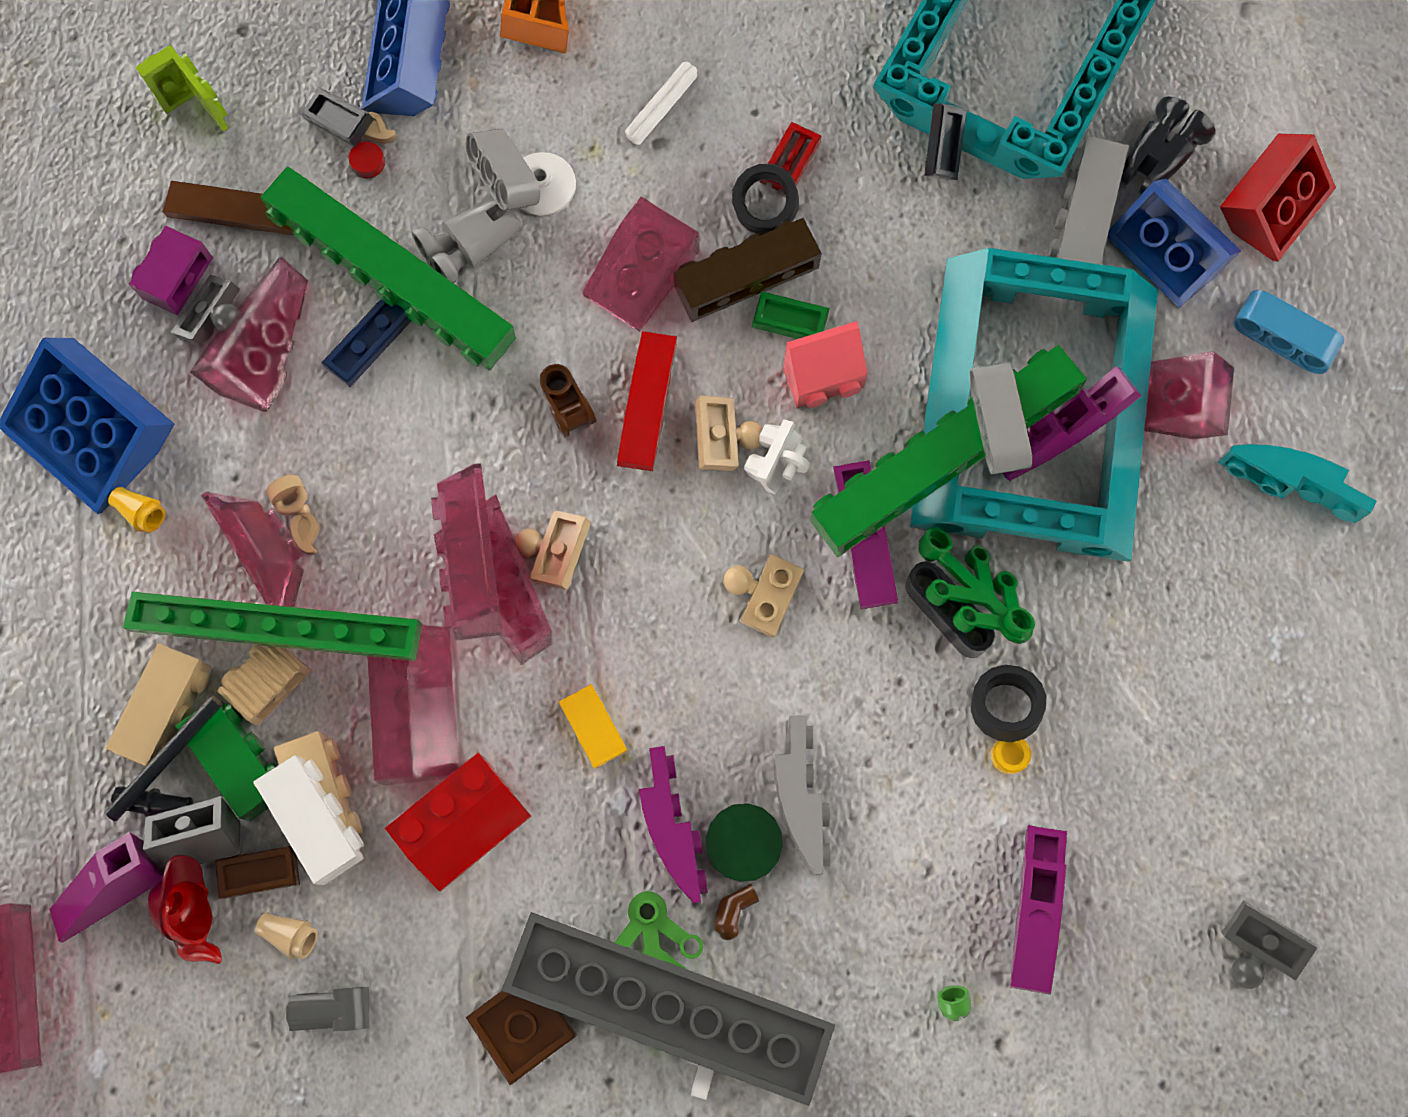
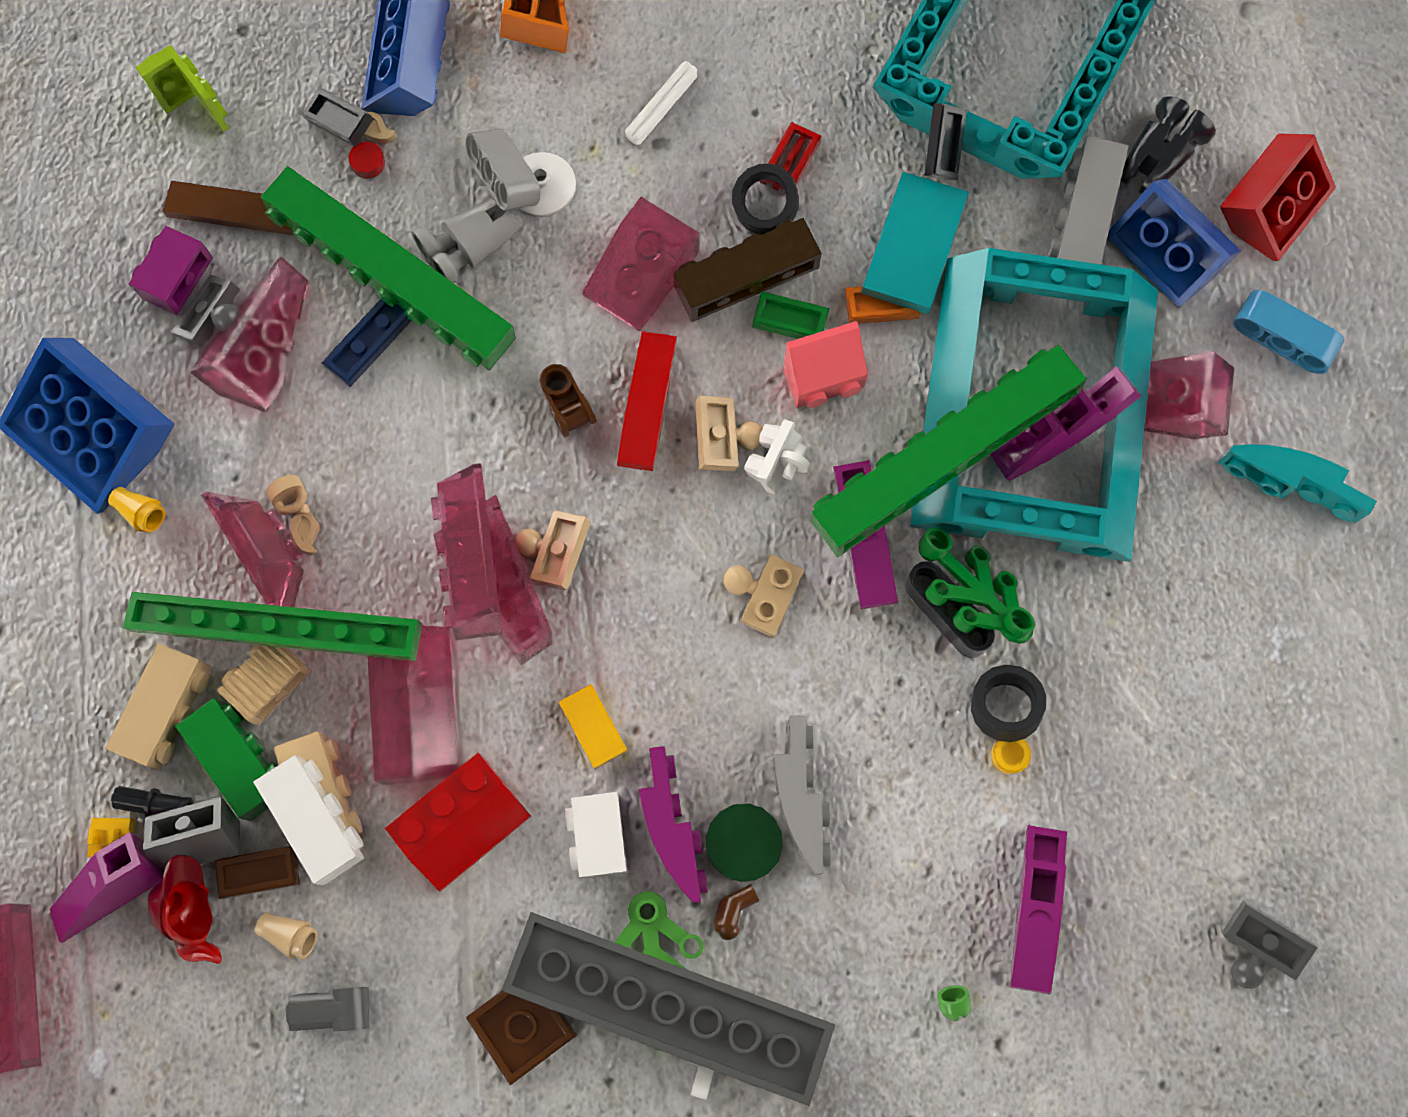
black bar [105,695,223,821] -> none
light grey beam [969,362,1032,474] -> none
none -> yellow tile [87,818,136,858]
none -> white brick [565,792,628,879]
none -> orange tile [845,286,920,324]
none -> teal tile [861,172,969,315]

